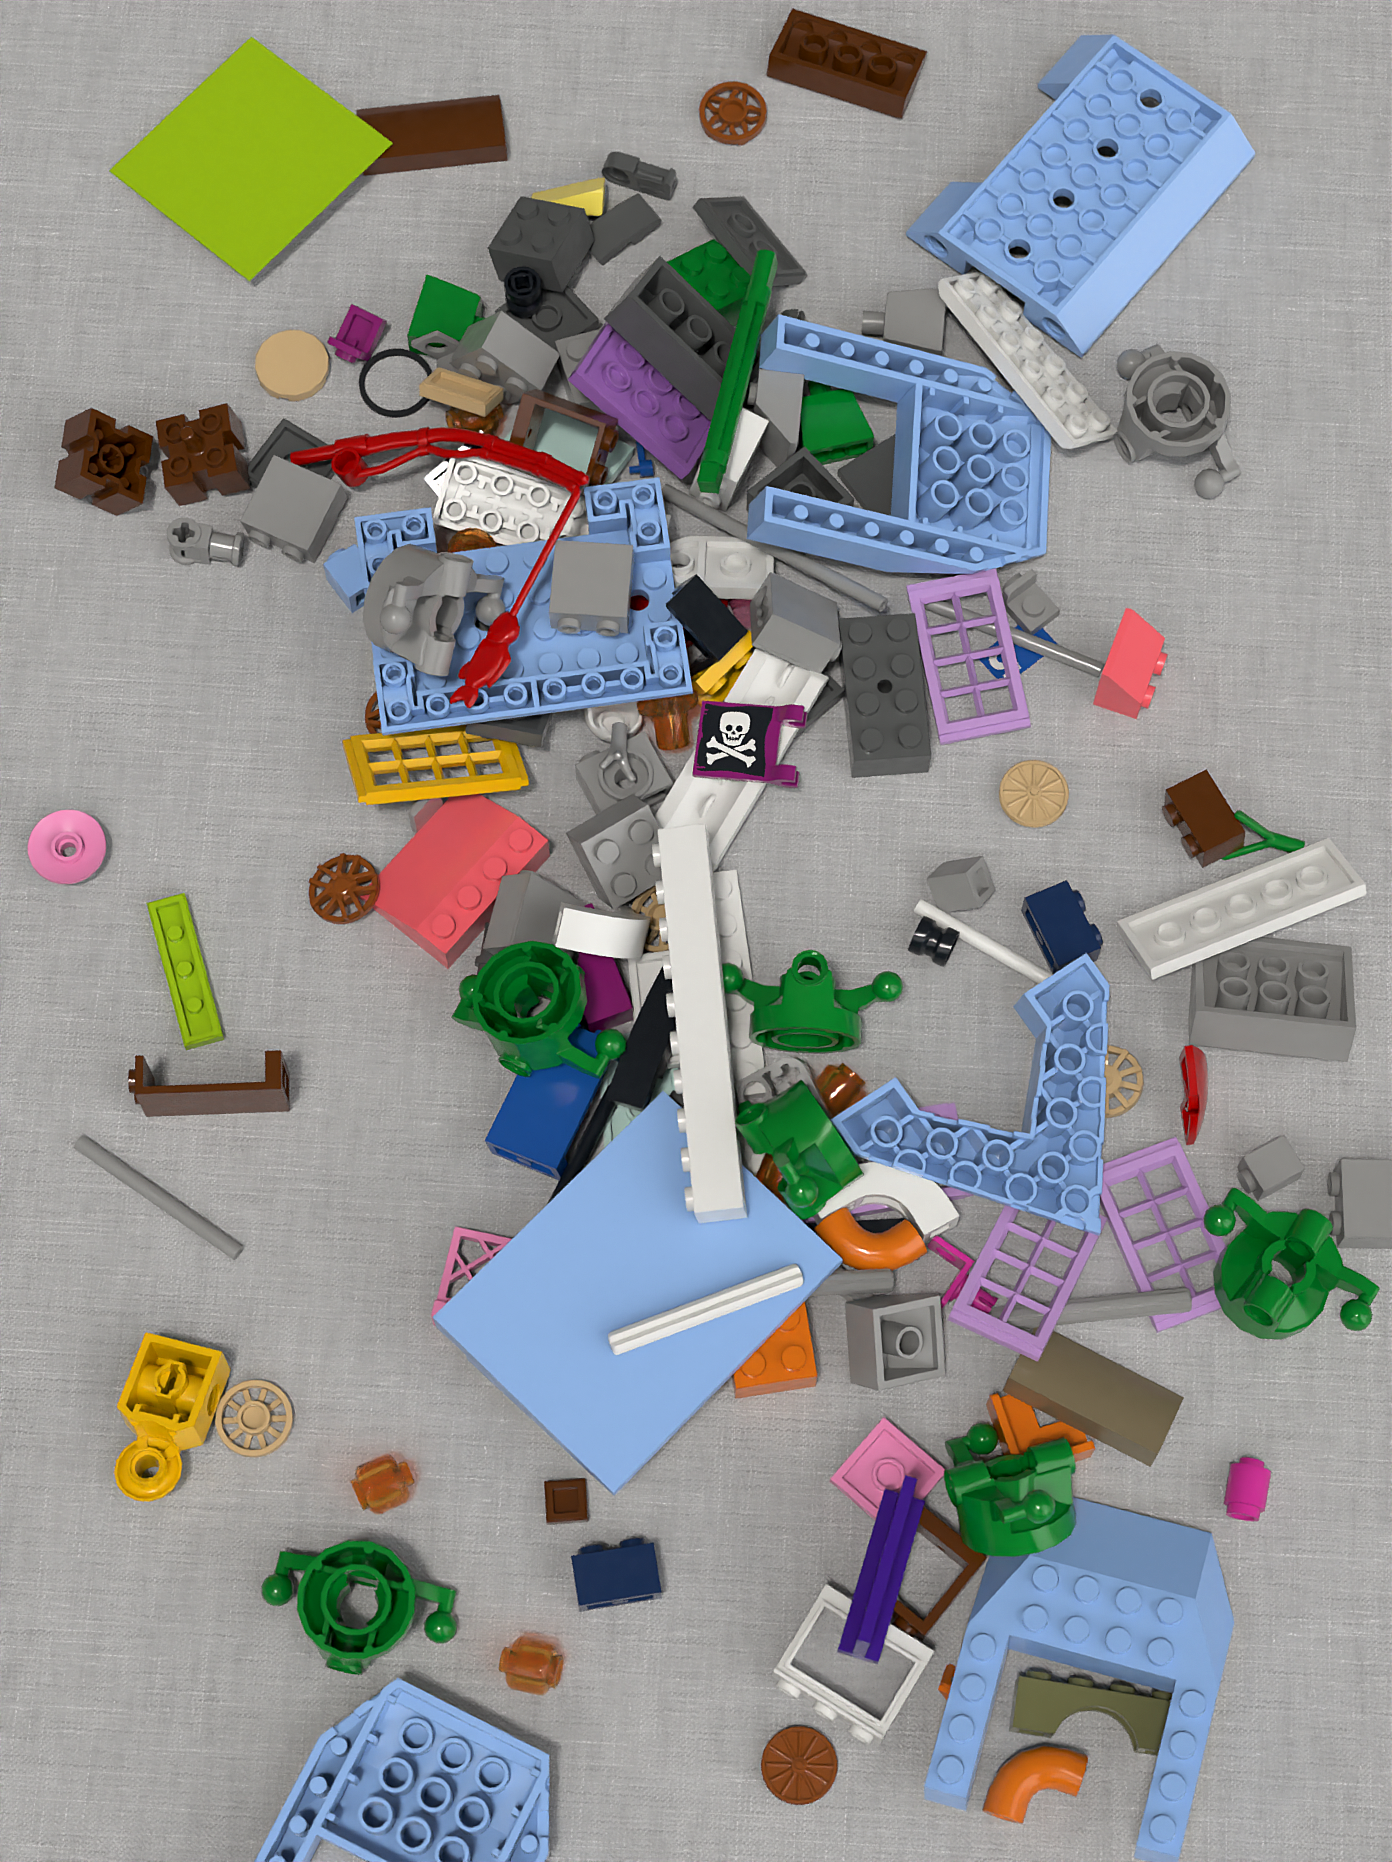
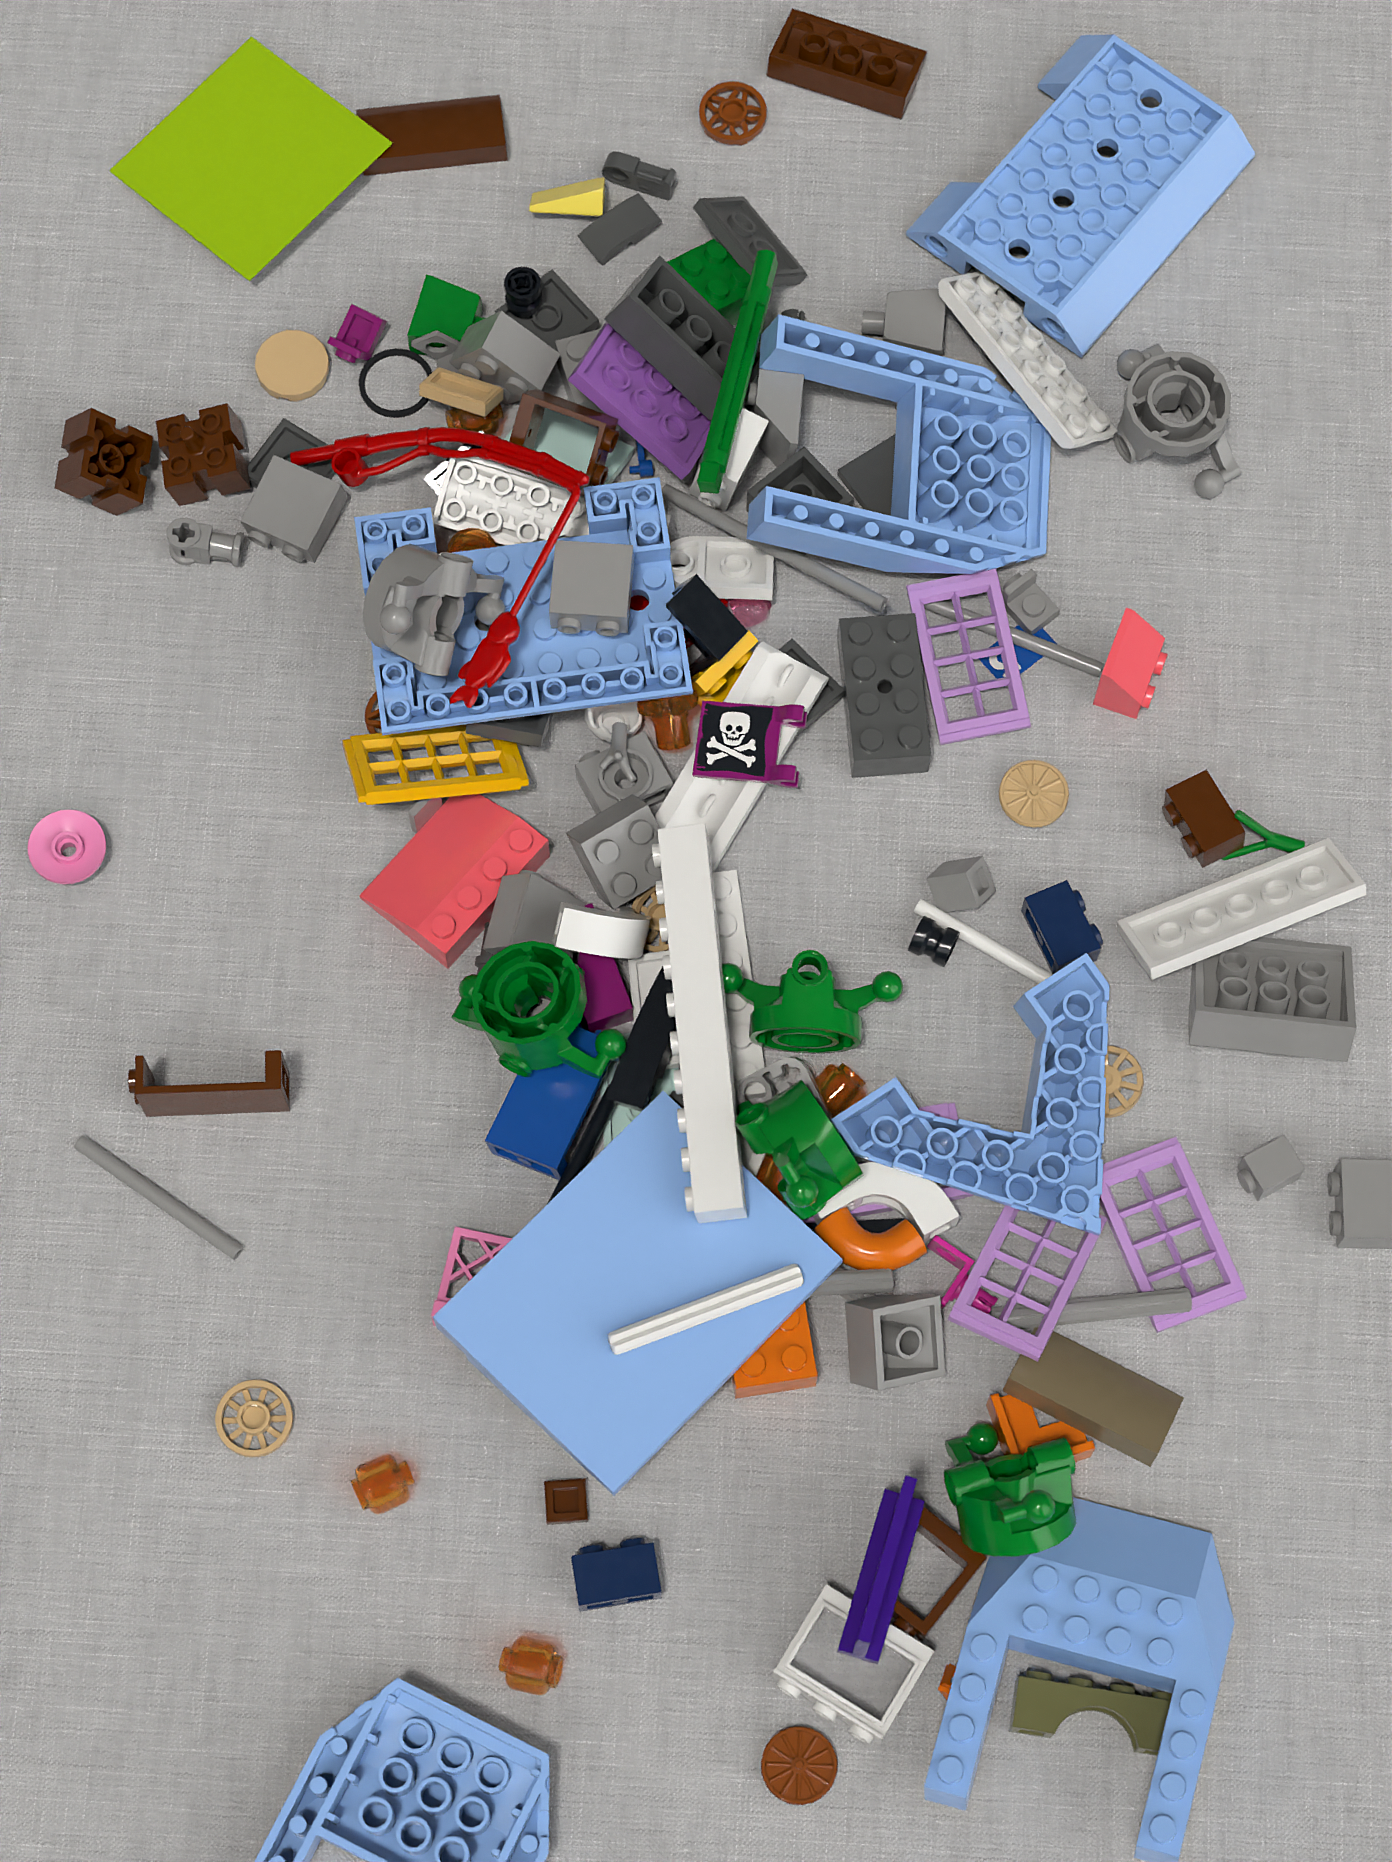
yellow brick [114,1332,231,1502] -> none
lime tile [146,893,225,1051] -> none
green piece [261,1541,457,1675] -> none
dark orange wheel [309,853,380,924] -> none
light blue brick [323,544,365,613] -> none
dark grey brick [488,196,595,292] -> none
light grey piece [750,572,842,674] -> none
green torso [799,381,874,465] -> none
bright pink plate [830,1417,945,1520] -> none
orange cylinder [982,1746,1088,1825] -> none
red brick [1179,1045,1208,1145] -> none
green piece [1203,1188,1380,1340] -> none
dark pink brick [1224,1457,1271,1522] -> none

